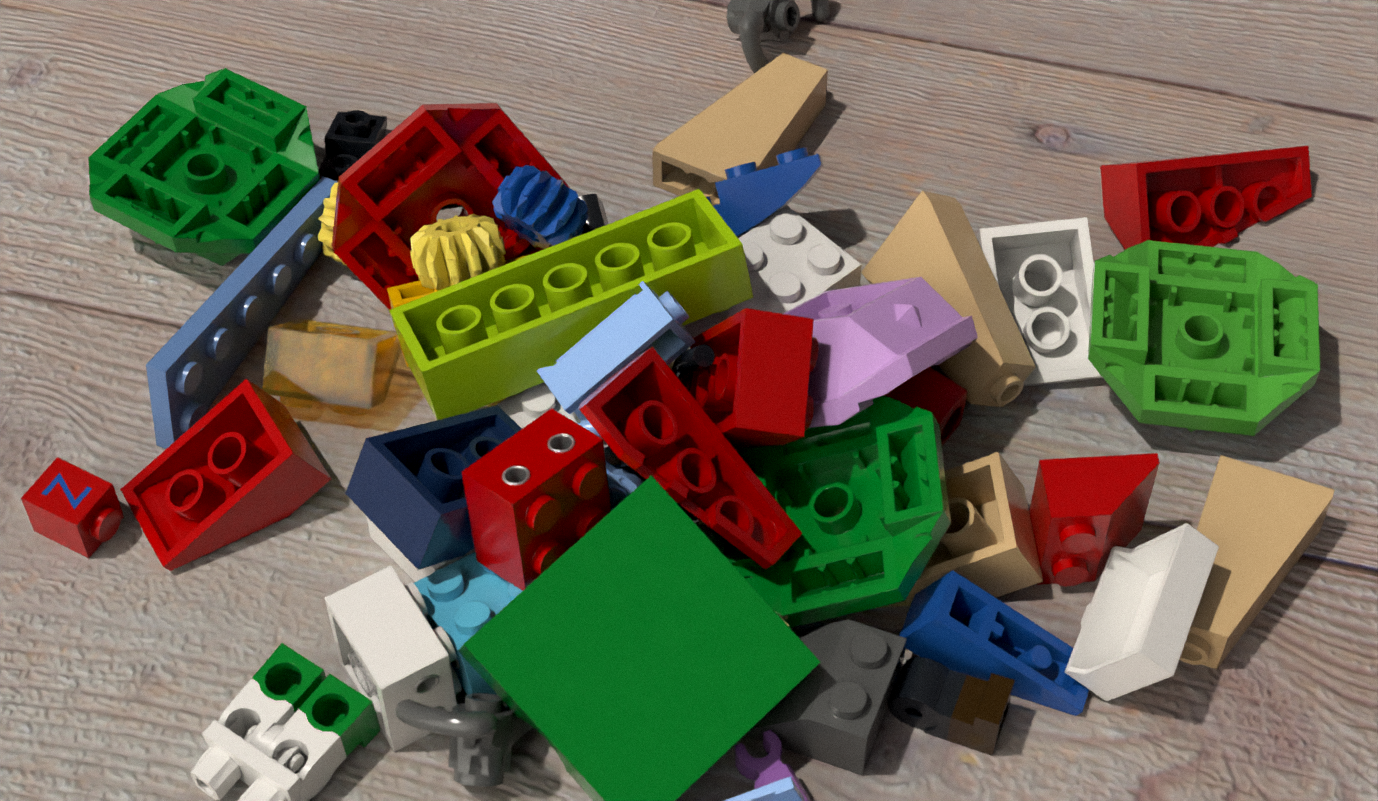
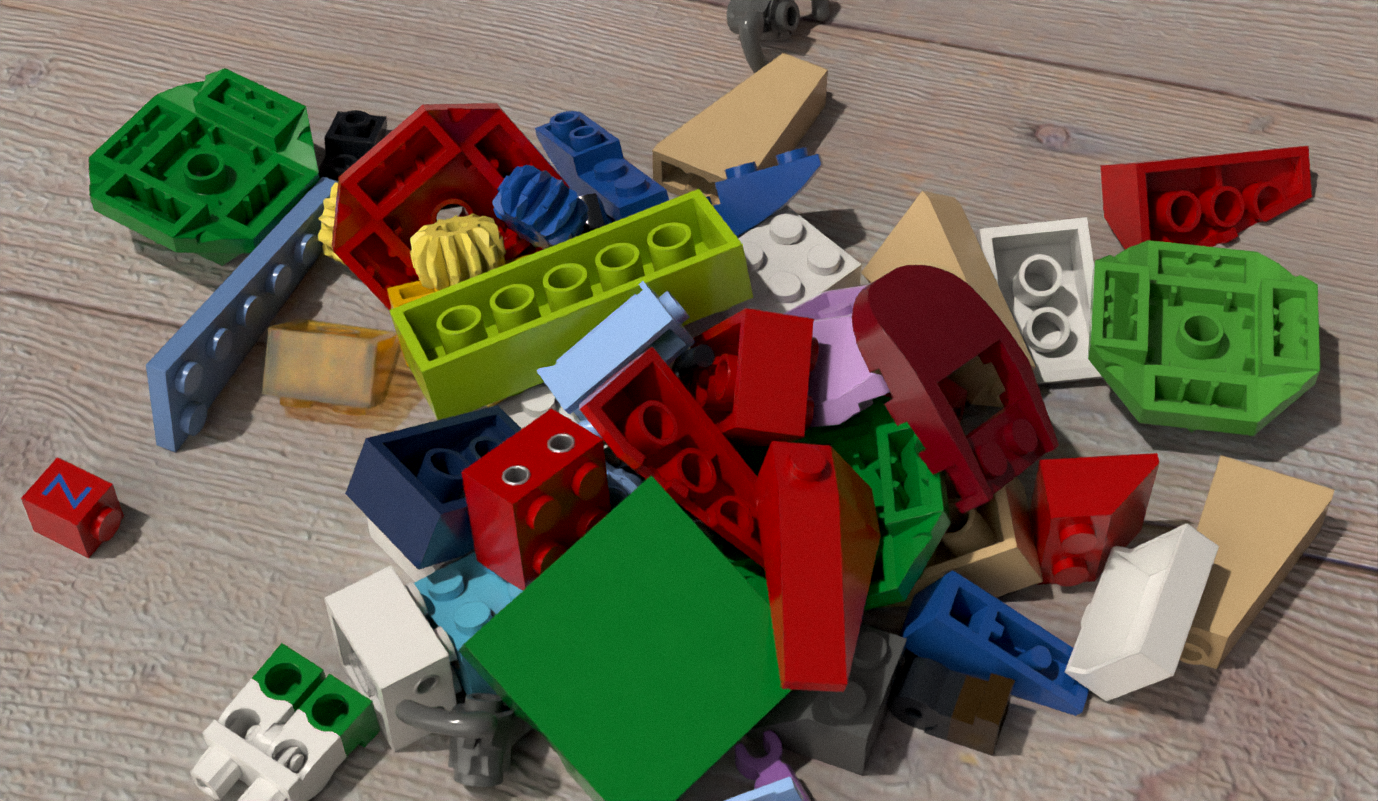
red slope [120,378,331,571] -> none
none -> blue slope [535,111,669,224]
none -> red wedge [753,441,880,692]
none -> dark red slope [852,265,1059,514]

